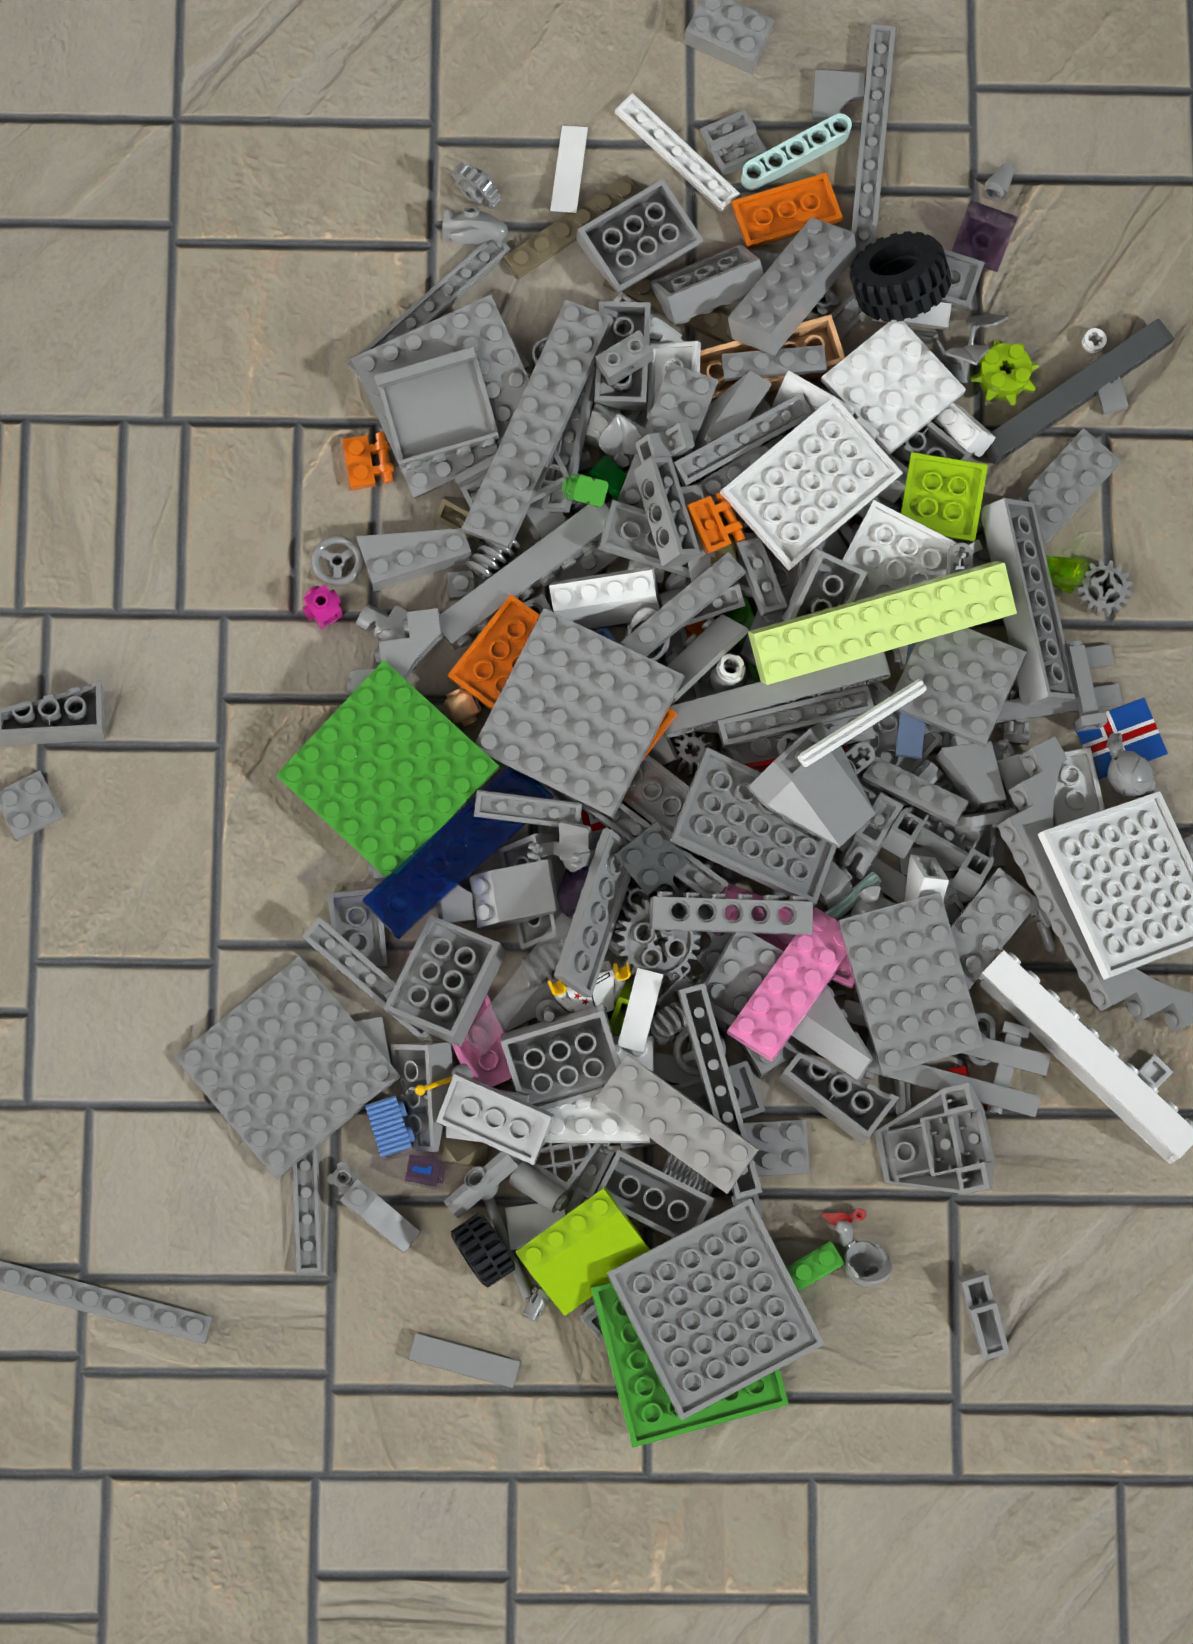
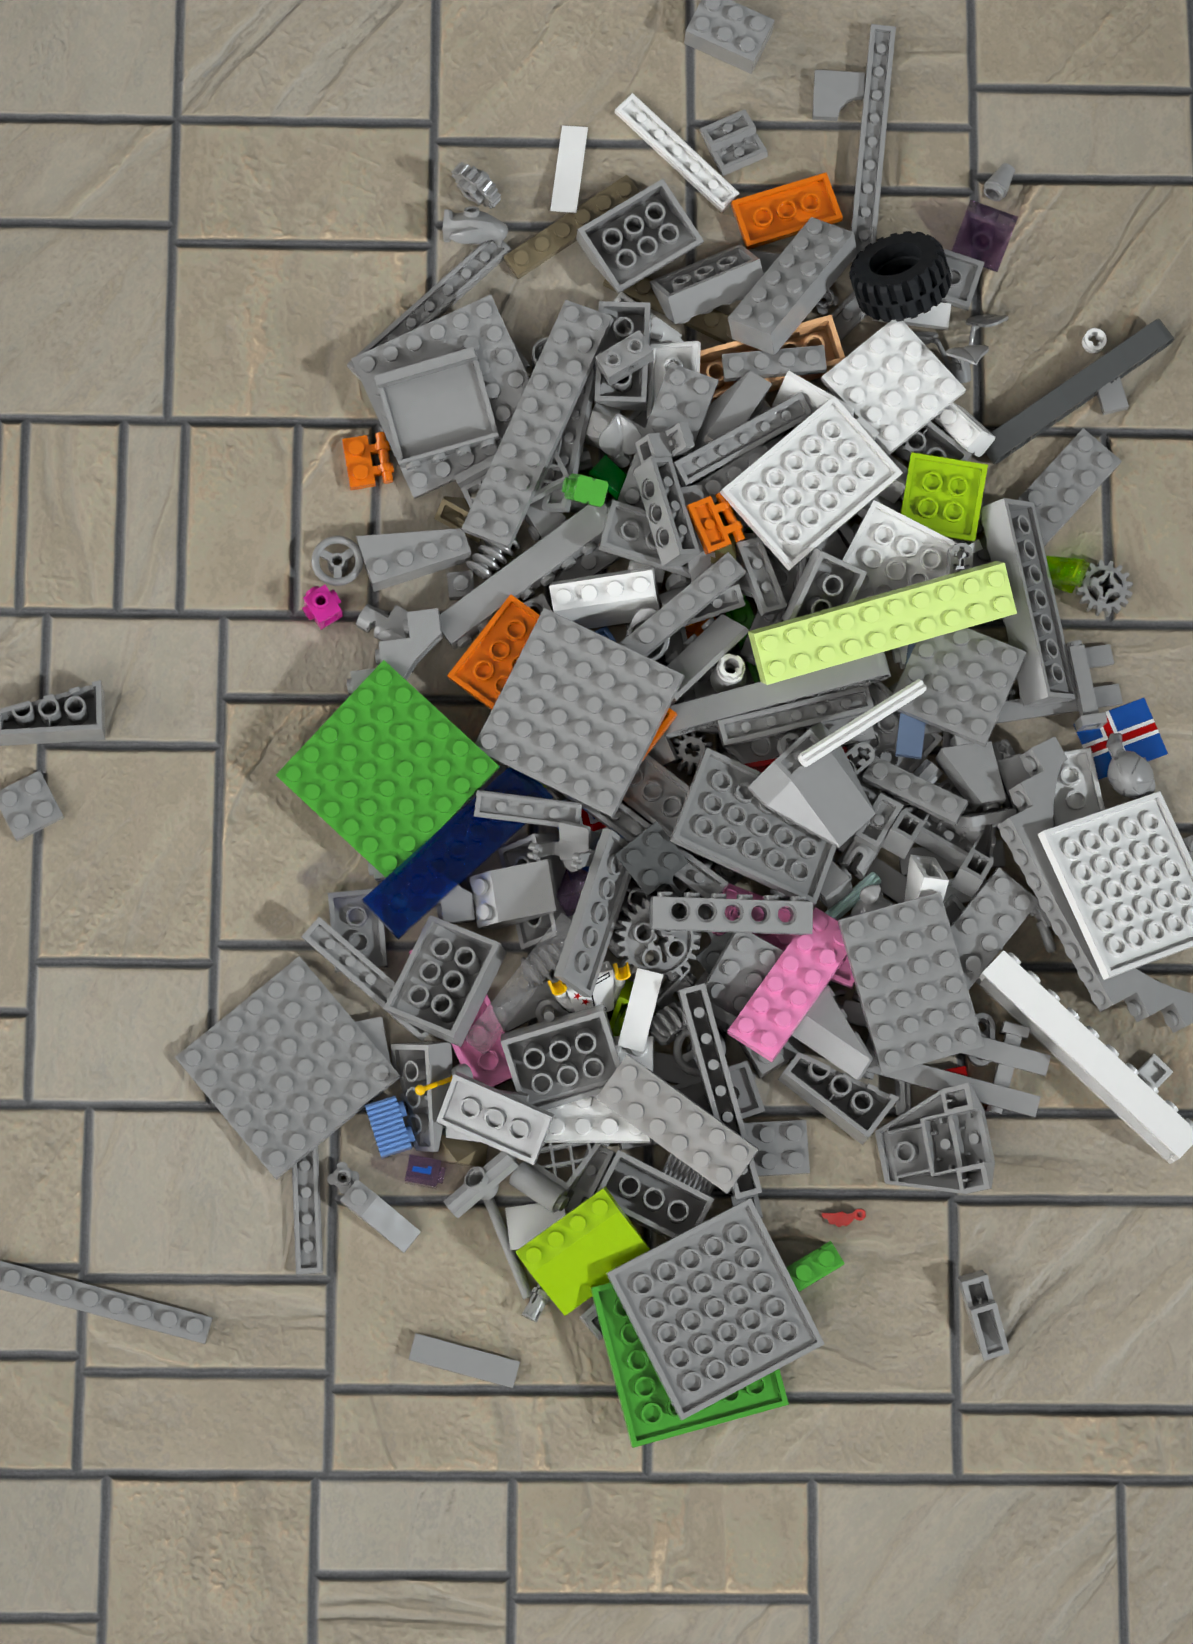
light nougat head [443,687,482,726] -> none
black tyre [451,1213,515,1288] -> none
light aqua beam [741,113,852,191] -> none
light grey piece [834,1220,893,1288] -> none
lime brick [971,340,1039,405] -> none
light grey tile [1002,718,1031,746] -> none

